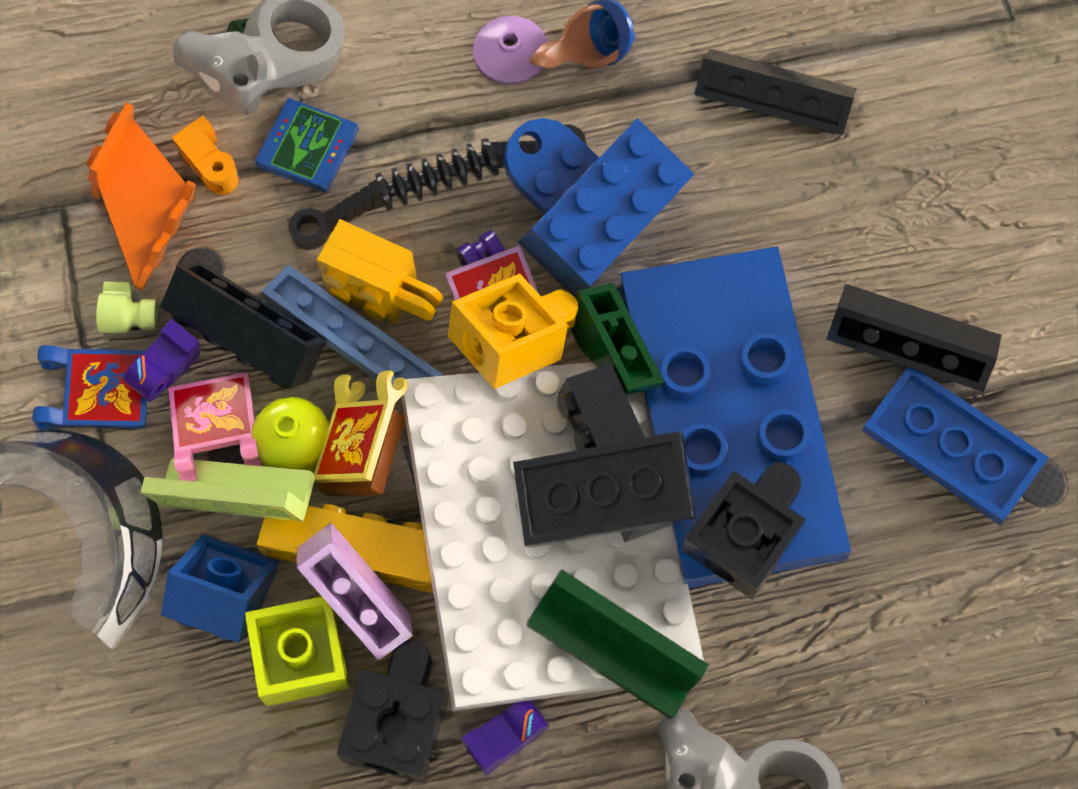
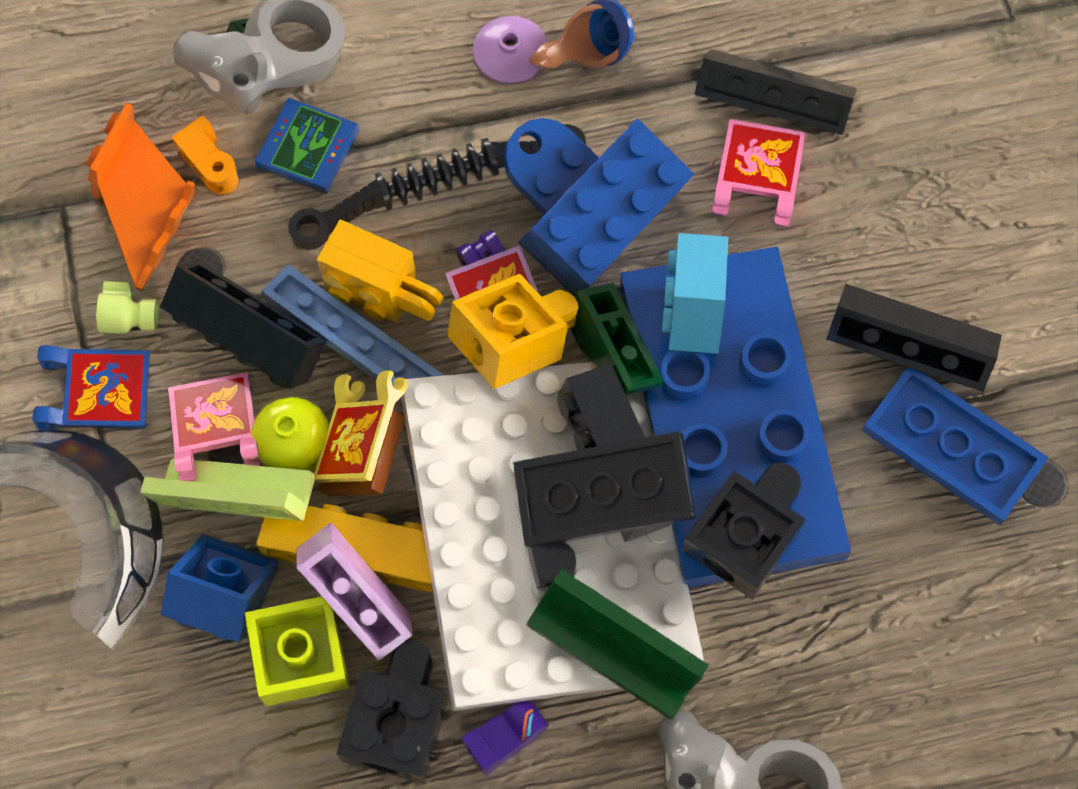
dark purple leg [123,319,200,402] -> none
none -> black tile [527,542,577,589]
none -> medium azure brick [662,233,728,354]
none -> flag [712,119,806,227]

